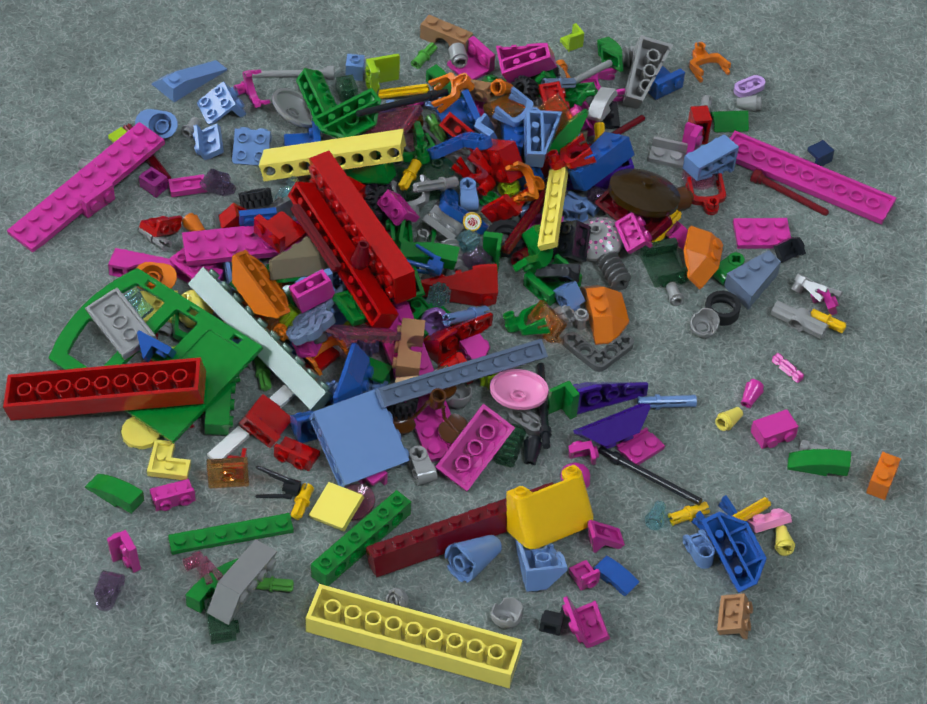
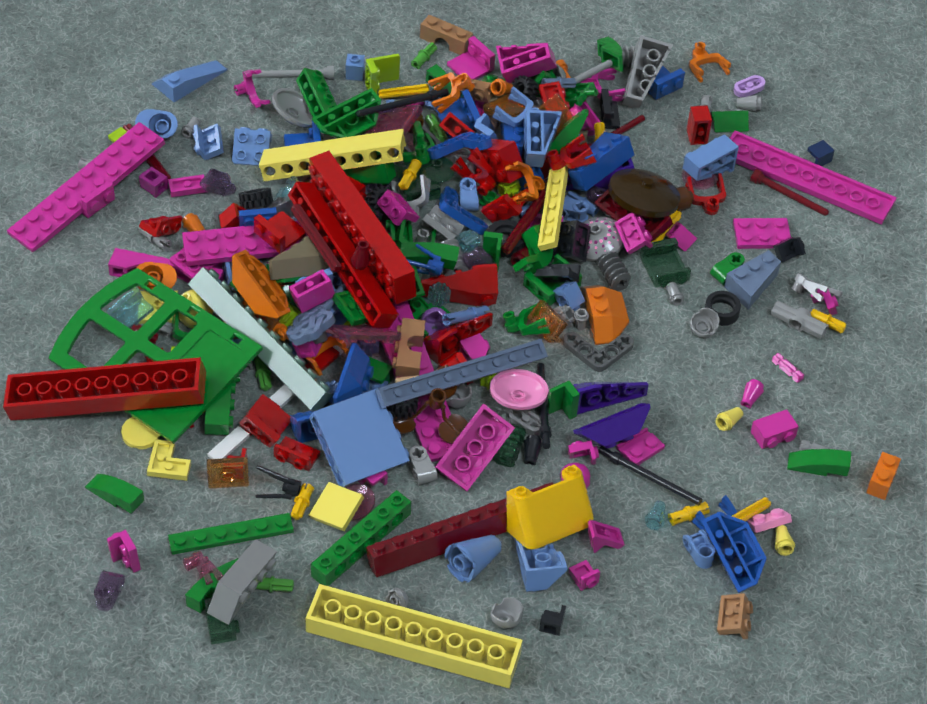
light grey tile [85,287,157,360] -> none
blue slope [137,330,176,362] -> none
dark pink bracket [150,479,196,511] -> none
medium blue bracket [197,81,246,125] -> none
clear green brick [336,74,358,103] -> none
light grey axle [413,176,459,193] -> none
light grey brick [448,43,468,68] -> none
tile [463,212,482,231] -> none
lime panel [560,23,585,52] -> none
dark pink bracket [562,596,610,648] -> none
light grey slope [587,87,618,122] -> none
blue slope [593,555,639,596] -> none
medium blue pin [637,394,697,410] -> none
light grey bracket [648,136,688,169] -> none
dark pink bracket [682,122,703,154] -> none
orange wedge [684,226,724,289] -> none

